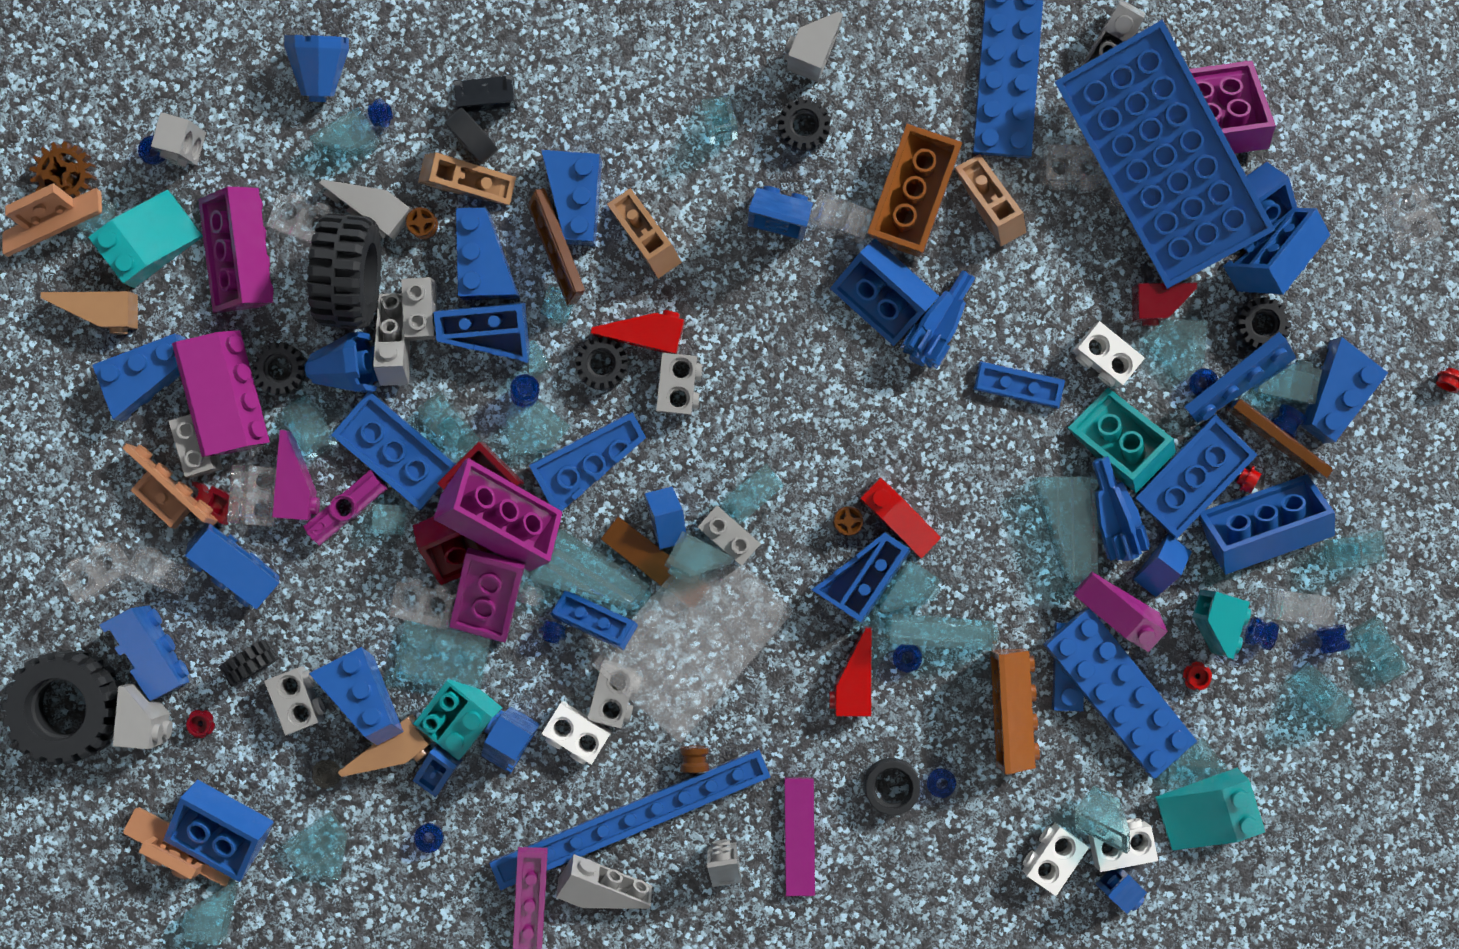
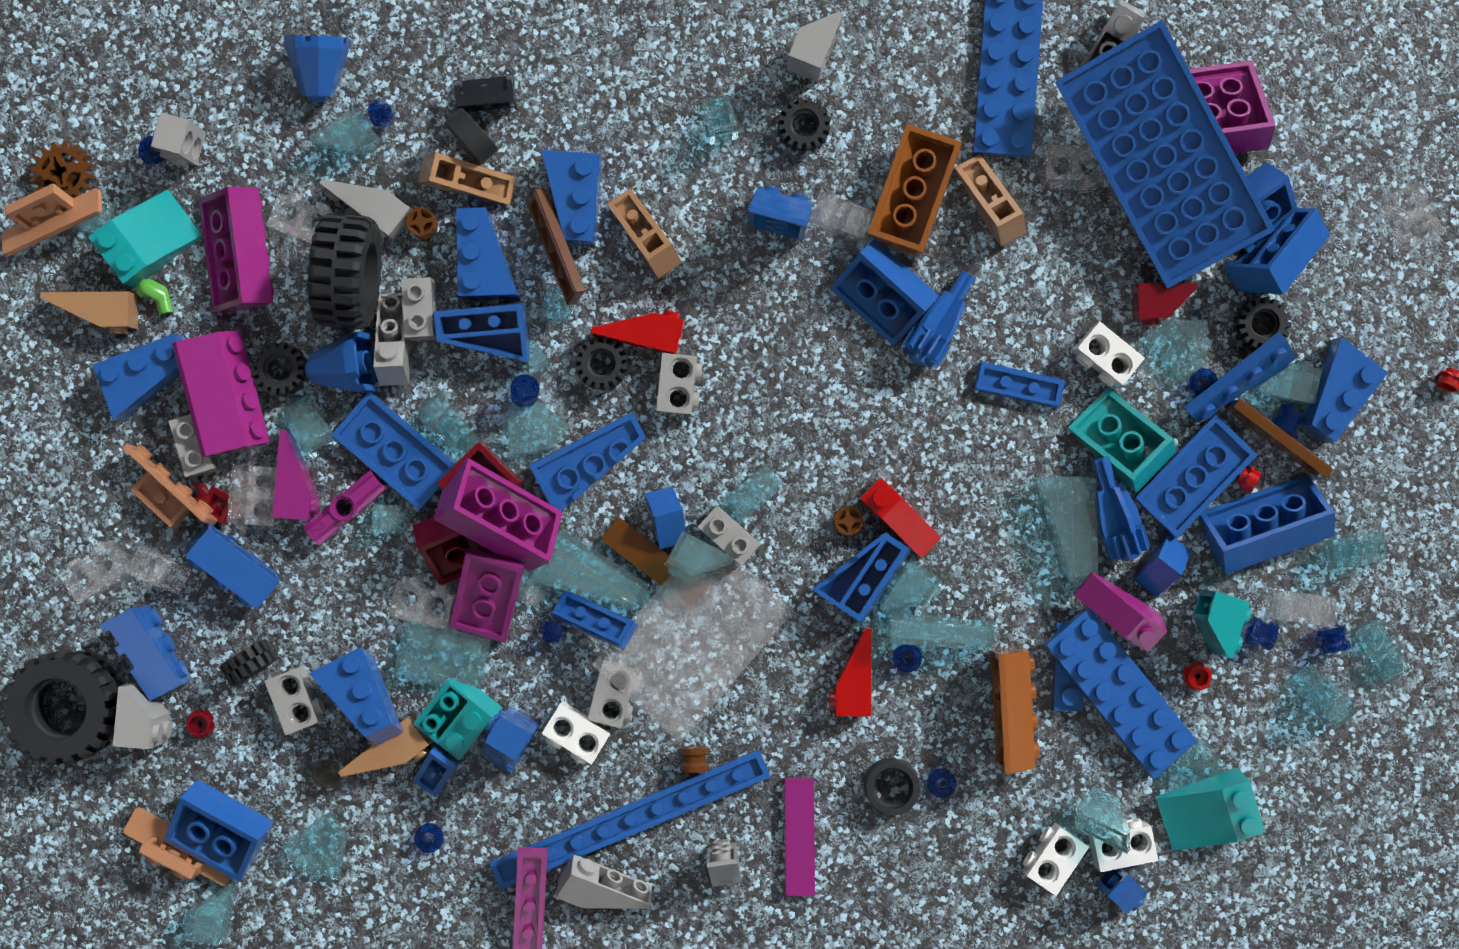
none -> bright green arm [135,279,174,316]

